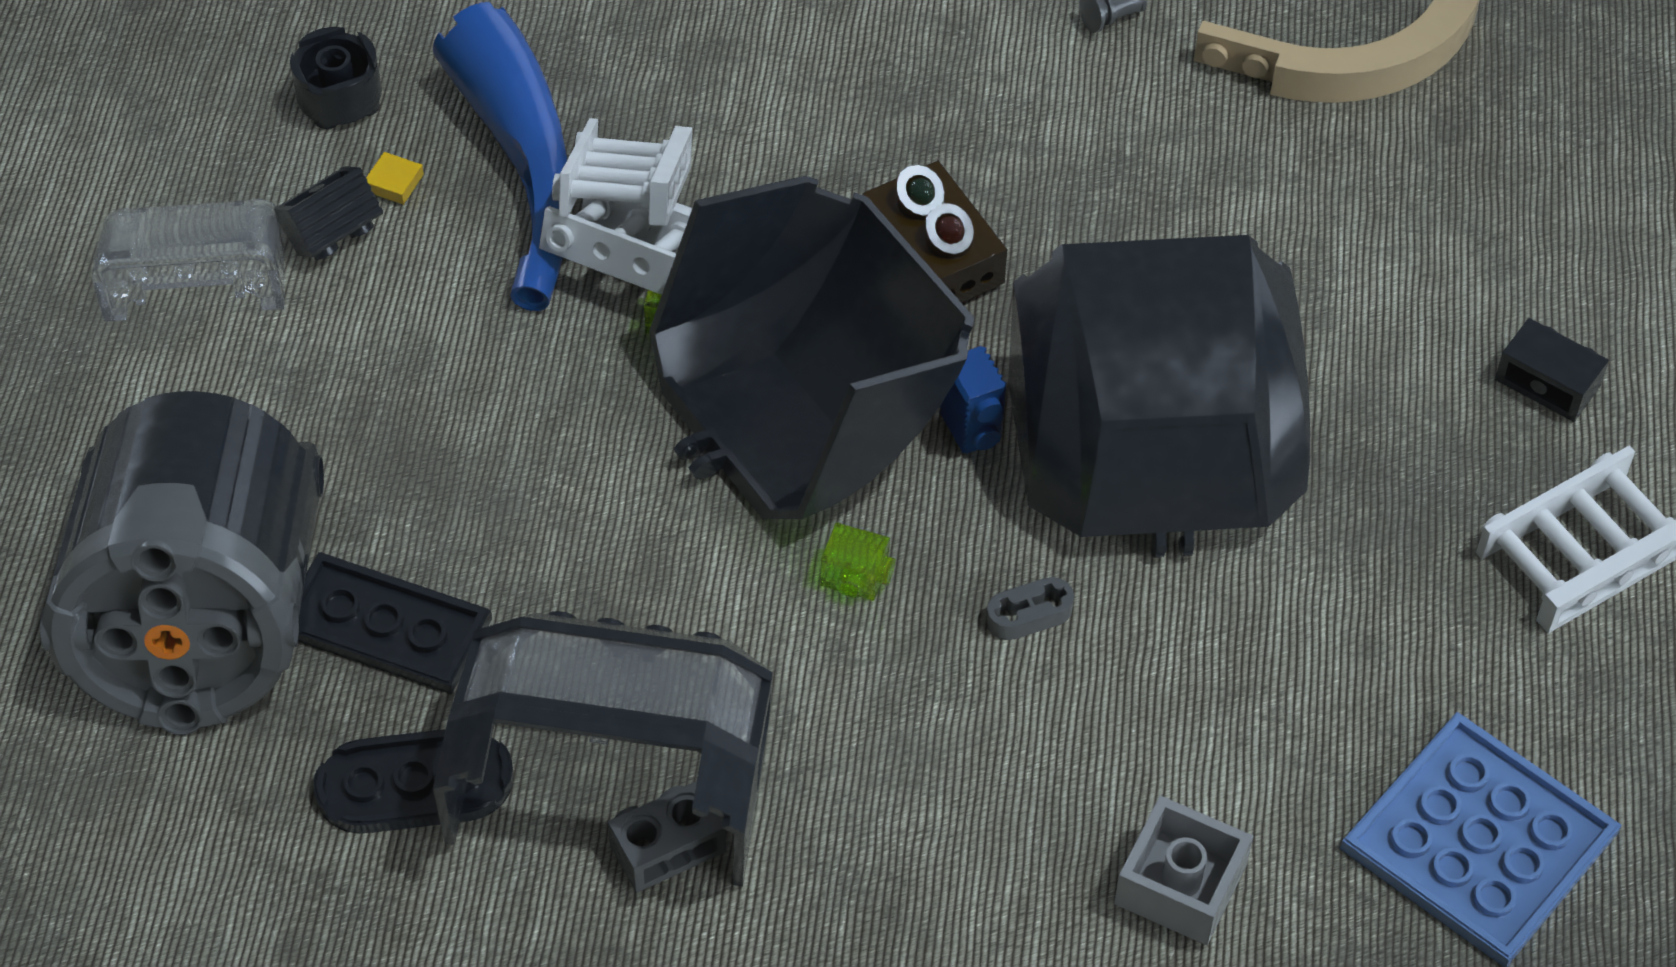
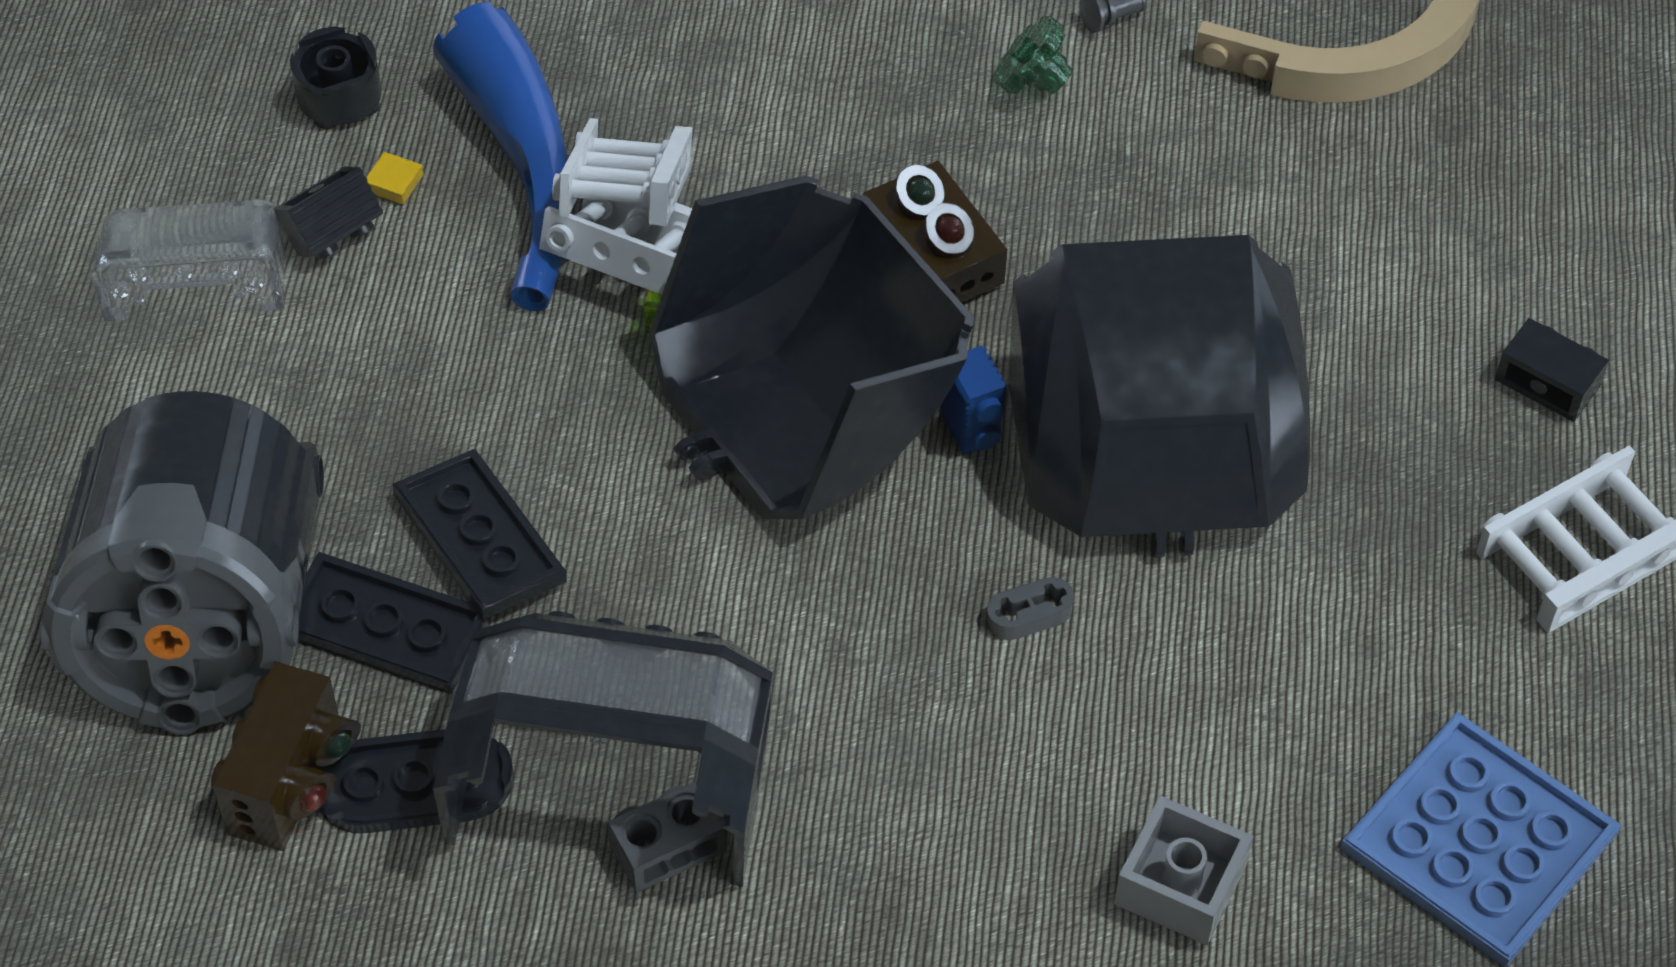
clear neon green brick [820,522,896,601] -> none
none -> dark brown piece [211,661,361,851]
none -> black tile [392,449,567,620]
none -> clear green plant [994,15,1072,94]

